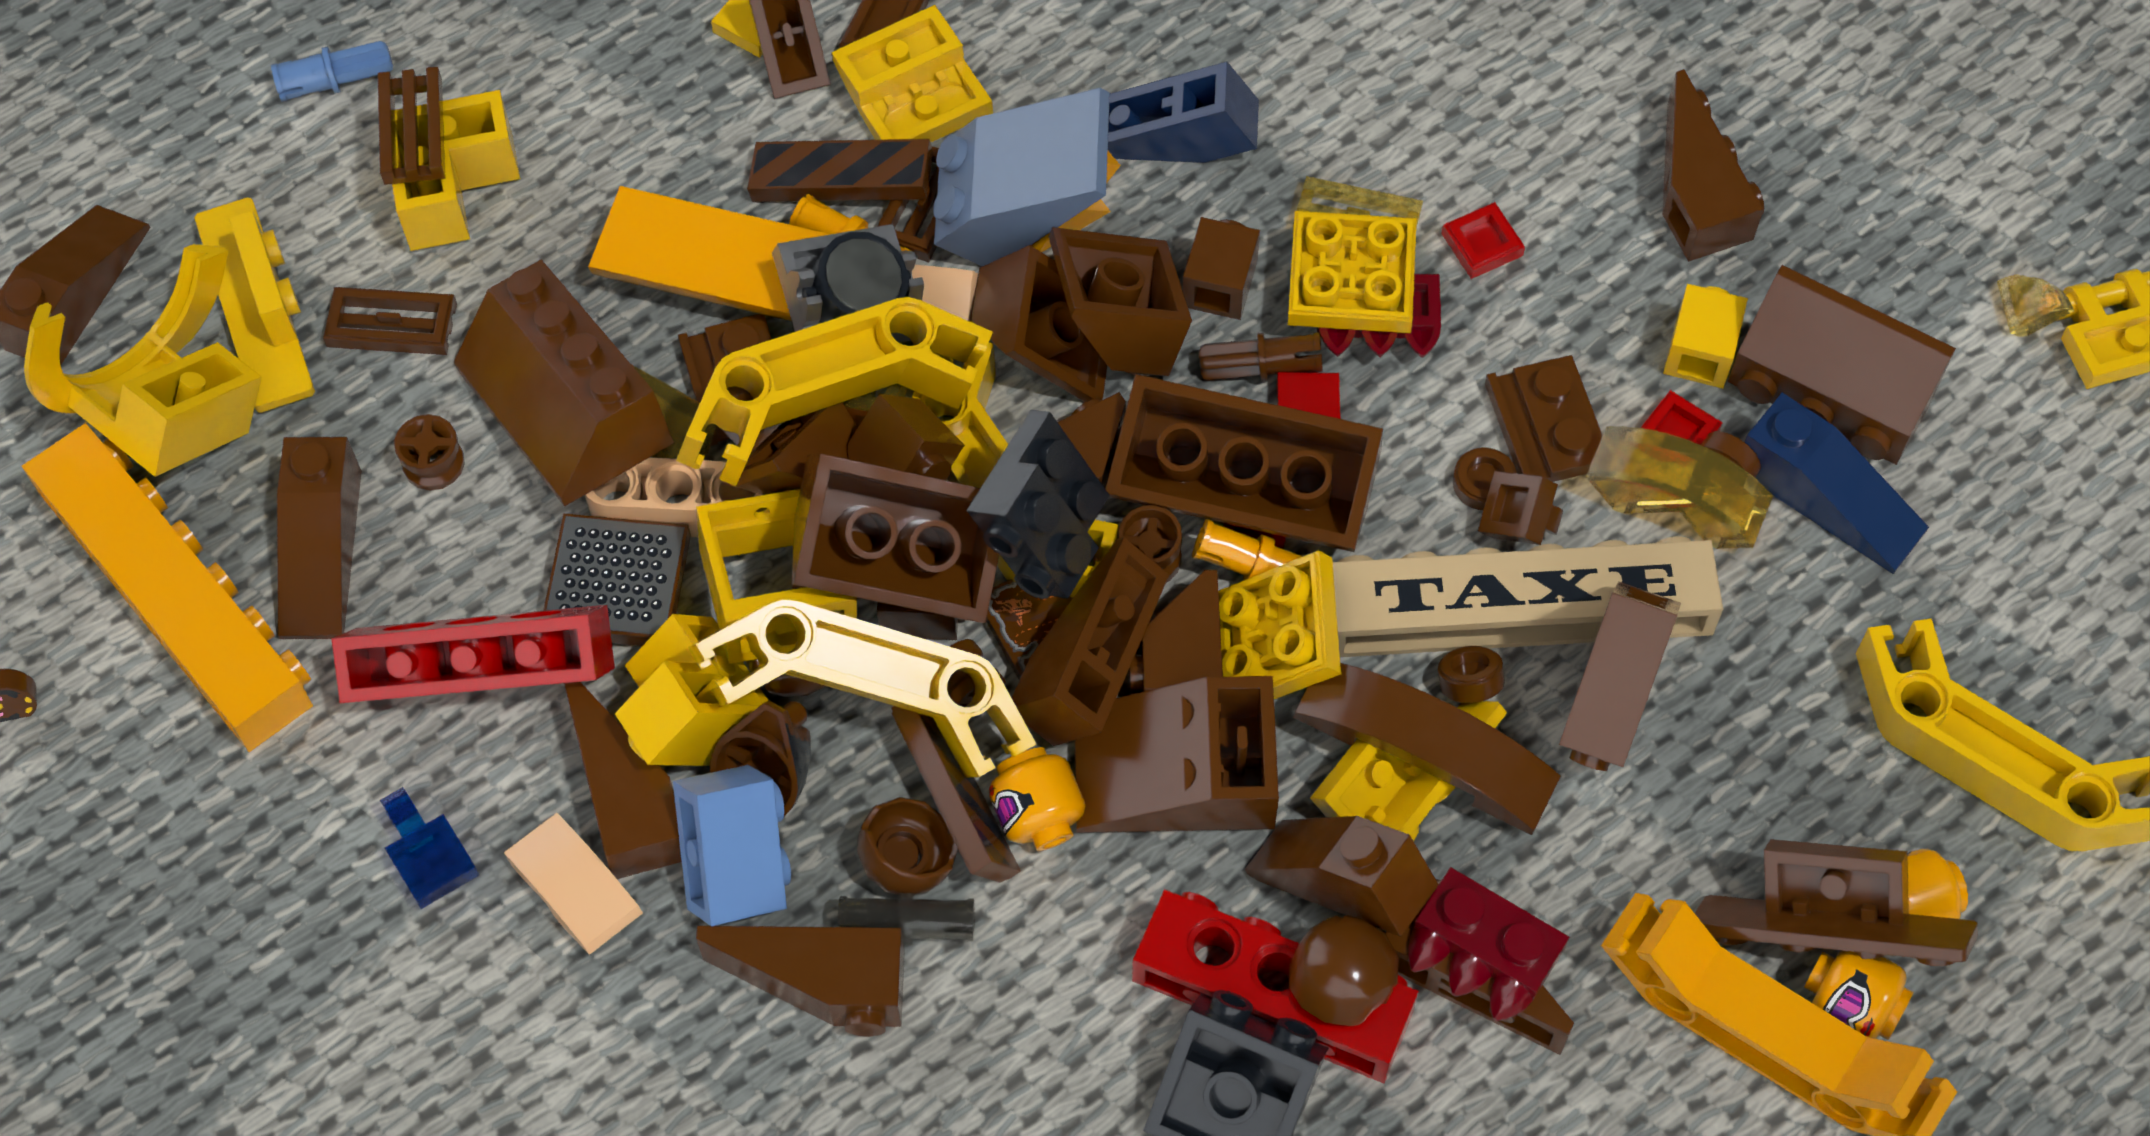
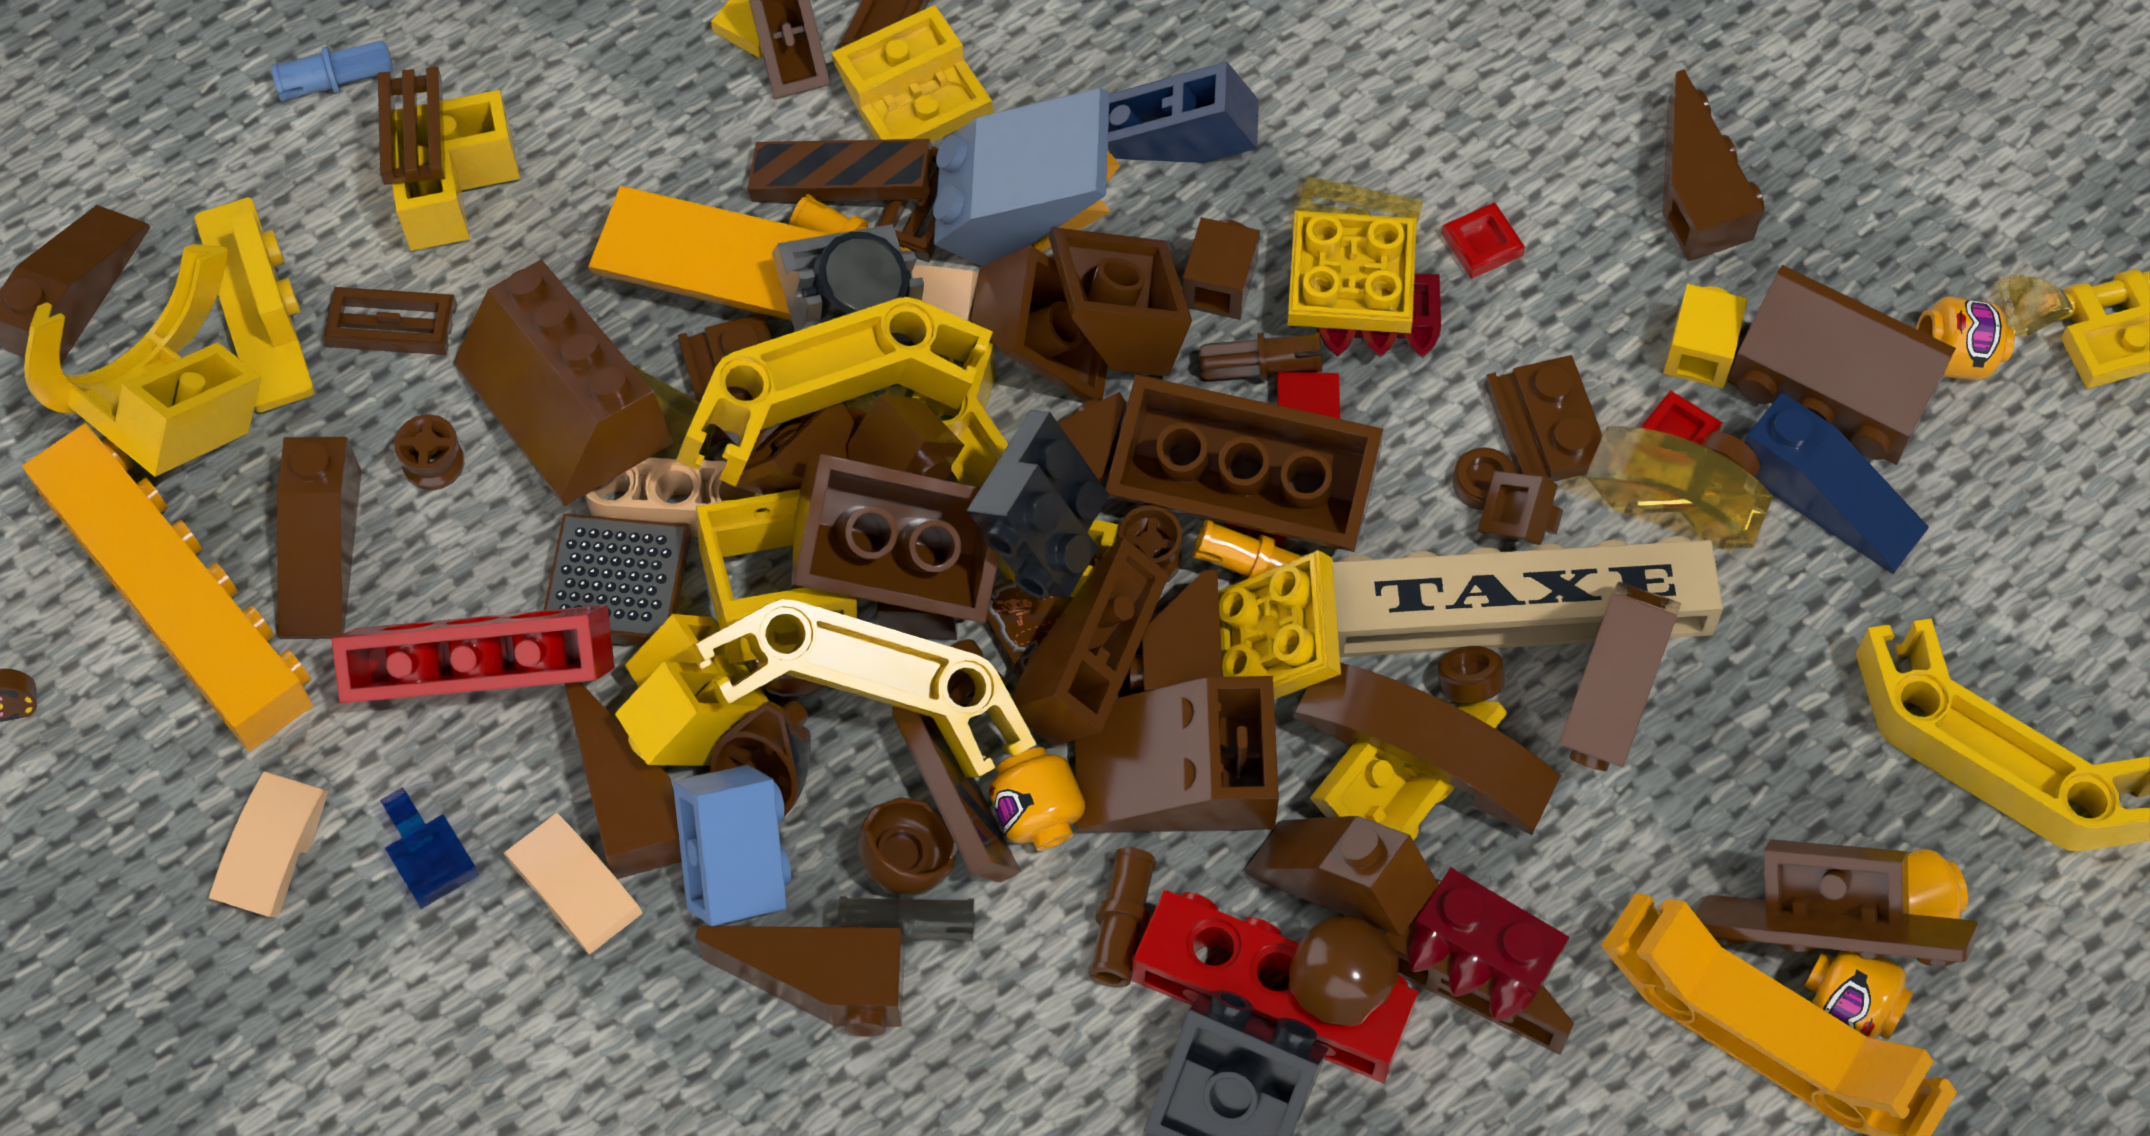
none -> light nougat slope [209,771,329,917]
none -> reddish brown pin [1088,847,1157,987]
none -> light orange head [1916,296,2015,381]

